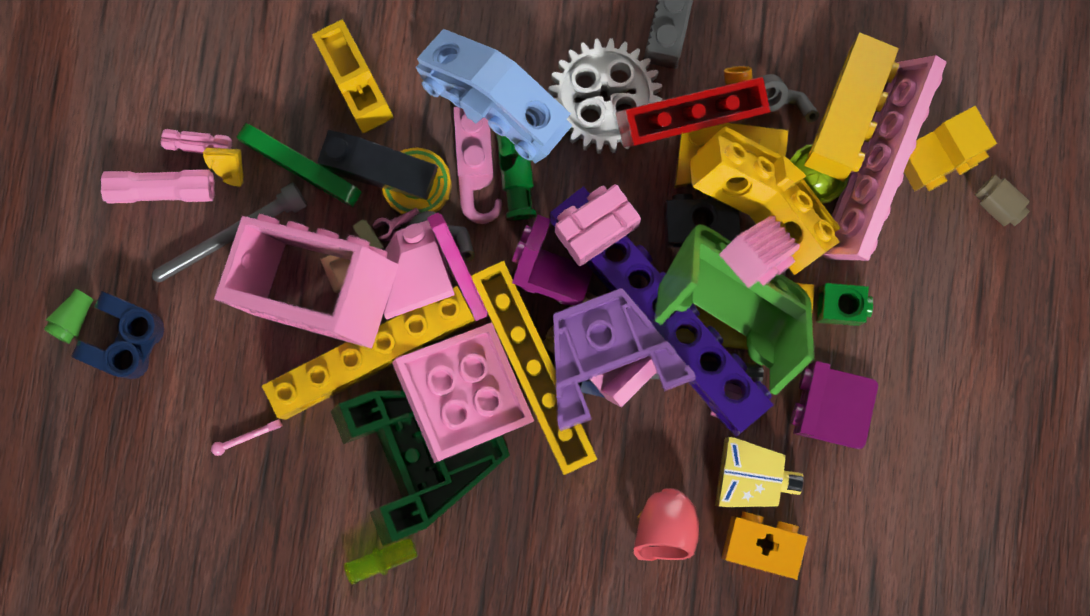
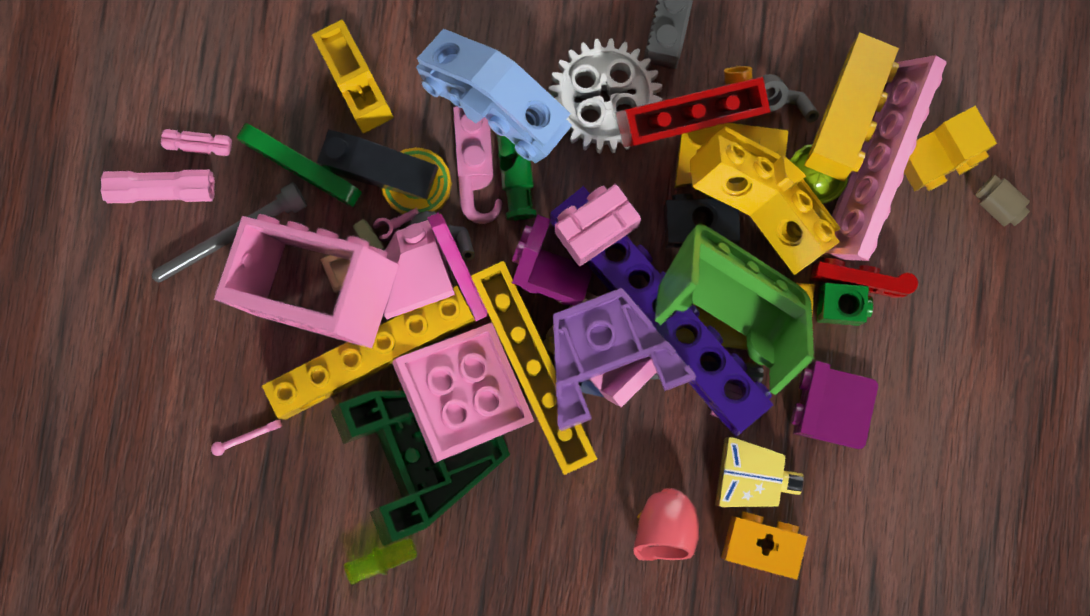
bright green cone [44,289,94,344] -> none
dark blue piece [71,291,164,379] -> none
yellow tile [203,148,243,187] -> none
bright pink brick [719,216,800,288] -> none
none -> red plate [810,258,918,298]

